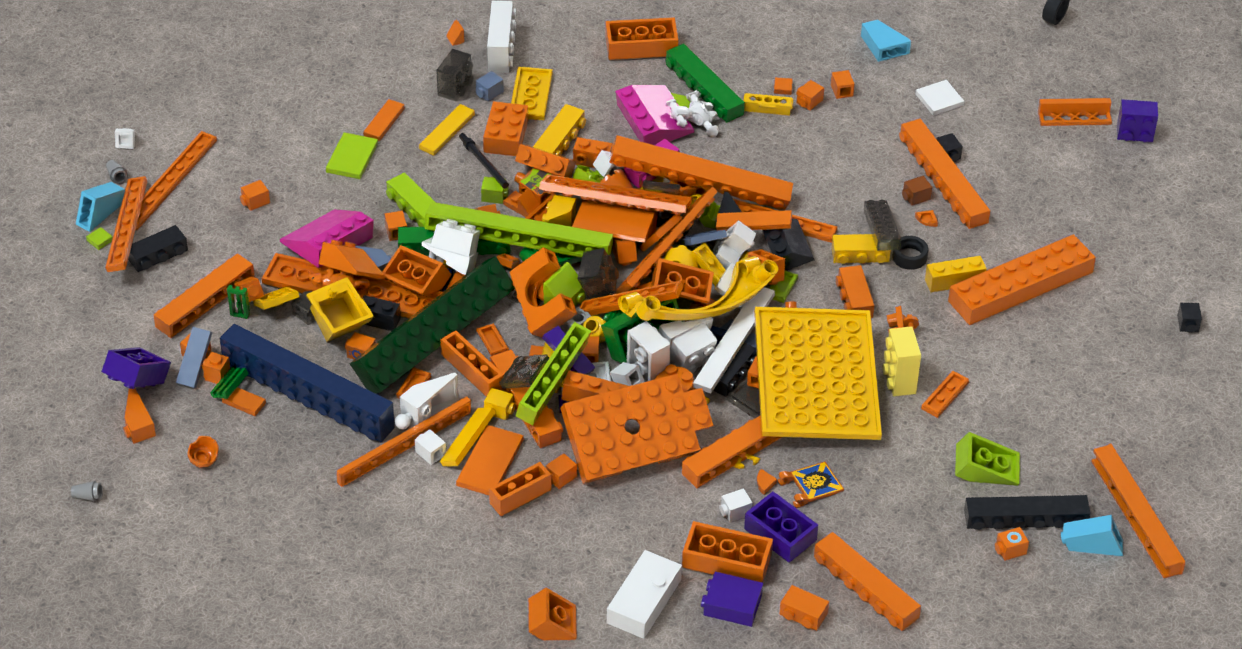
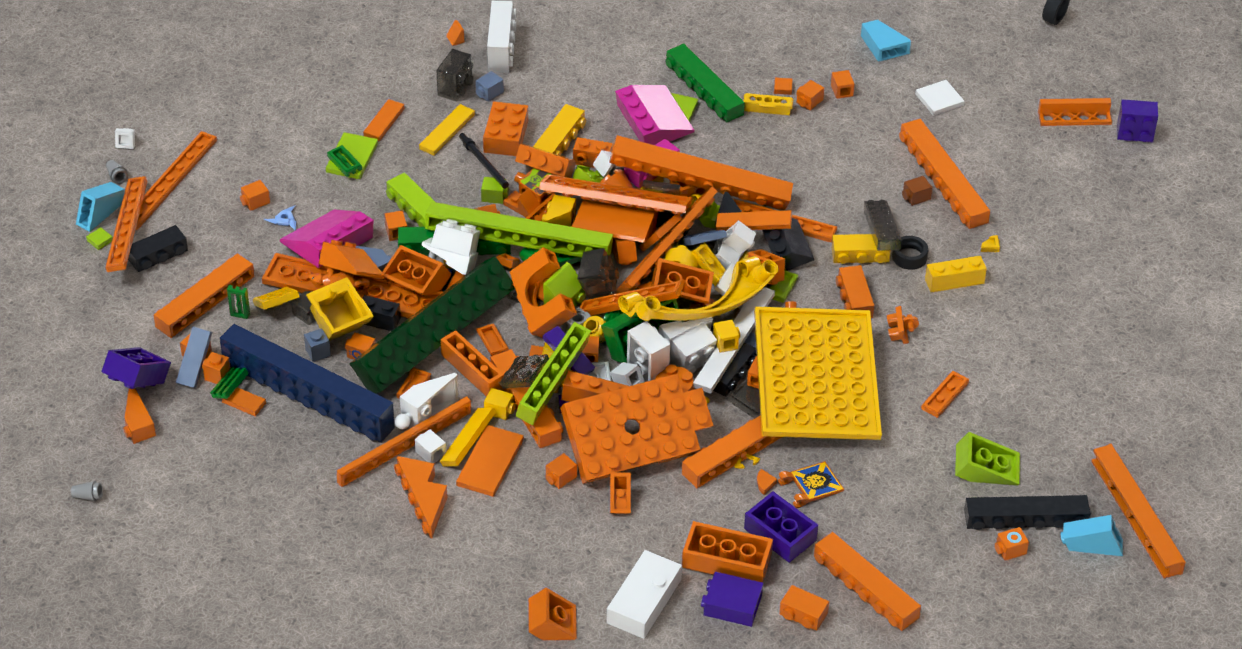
orange hair [187,436,219,468] -> none
orange brick [234,277,264,302] -> none
orange brick [489,462,551,516] -> none
yellow tile [511,67,553,121] -> none
orange brick [605,17,679,60] -> none
white piece [666,90,719,137] -> none
white brick [719,488,752,522] -> none
light yellow brick [882,327,921,396] -> none
orange tile [915,210,938,227] -> none
black brick [937,133,963,162] -> none
orange brick [948,234,1096,325] -> none
black brick [1177,303,1202,333] -> none
none -> light blue piece [264,205,296,230]
none -> sand blue brick [304,328,330,362]
none -> green tile [327,145,362,177]
none -> orange slope [394,456,448,538]
none -> orange slope [610,472,631,514]
none -> yellow brick [713,320,740,353]
none -> yellow tile [981,235,1000,252]

